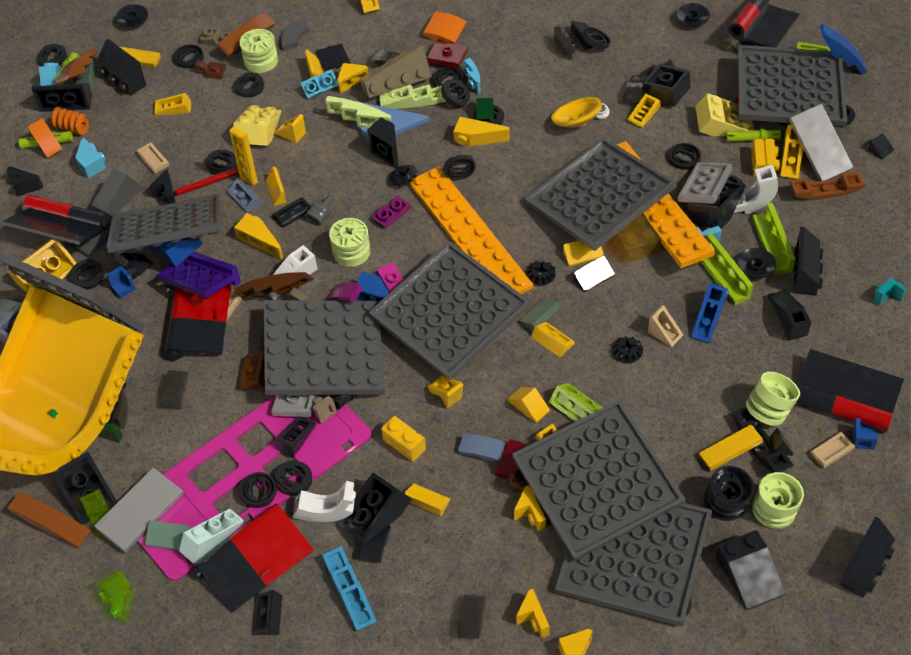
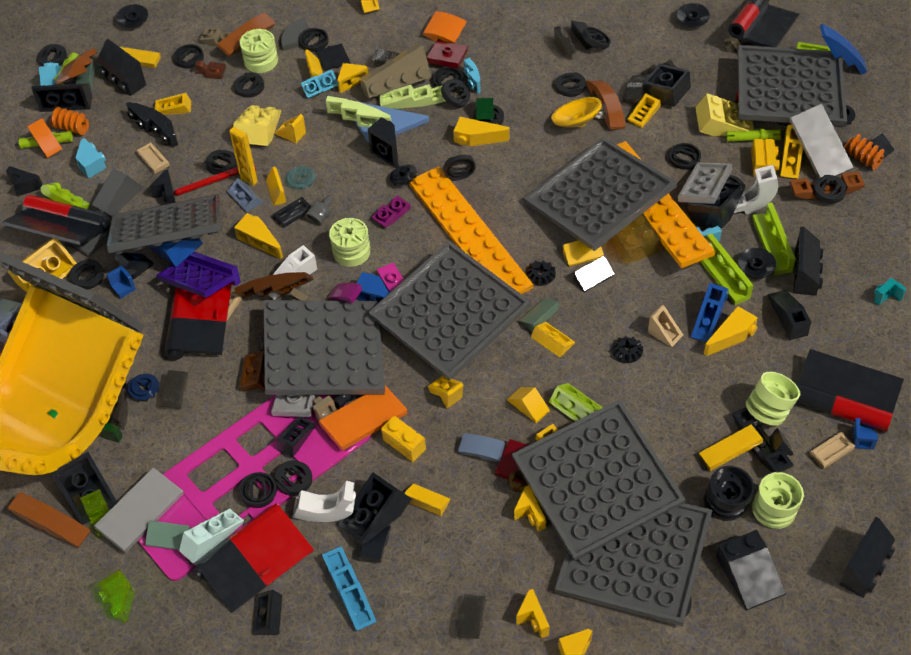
none -> lime plate [41,182,90,209]
none -> black slope [126,102,178,148]
none -> dark blue gear [128,374,160,402]
none -> clear light blue gear [287,166,315,189]
none -> black piece [299,28,329,52]
none -> orange tile [319,385,408,451]
none -> black piece [555,72,586,97]
none -> dark orange slope [586,80,626,129]
none -> yellow slope [704,306,758,356]
none -> black piece [813,175,847,204]
none -> orange piece [844,134,885,170]

